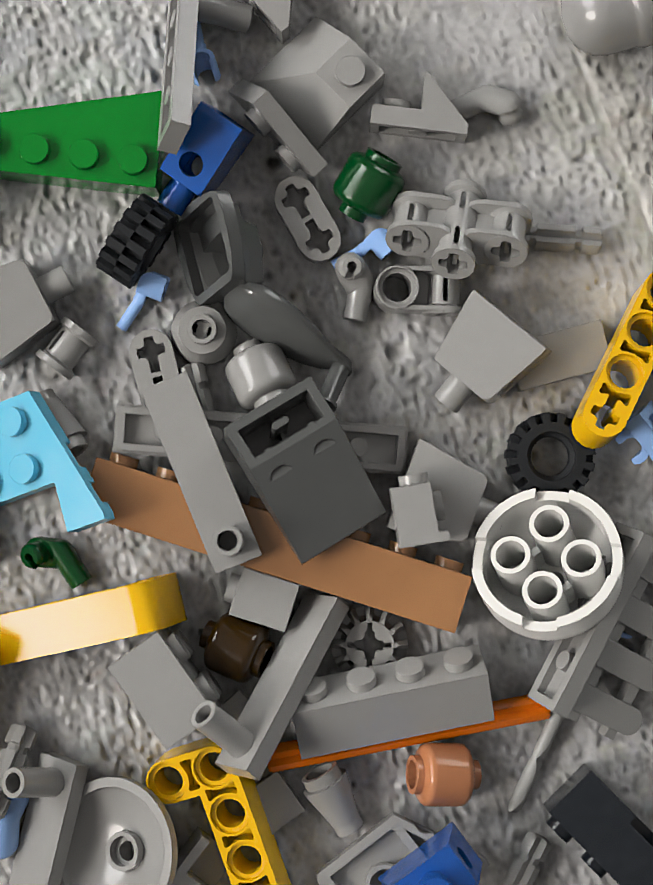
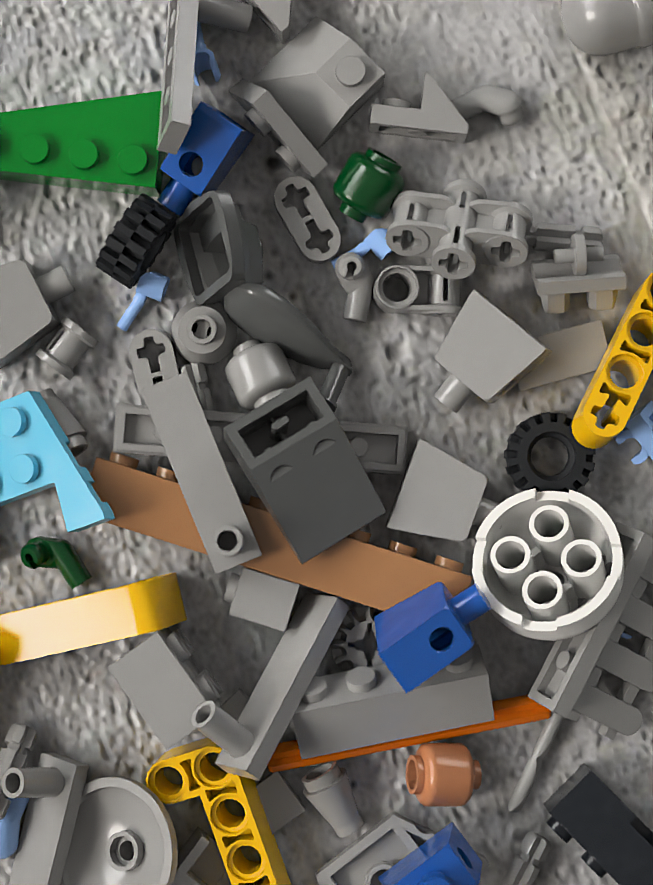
dark brown head [199,612,275,683] -> none
light grey brick [389,472,450,549] -> none
none -> blue torso [374,582,492,694]
none -> light grey hips [531,233,627,314]

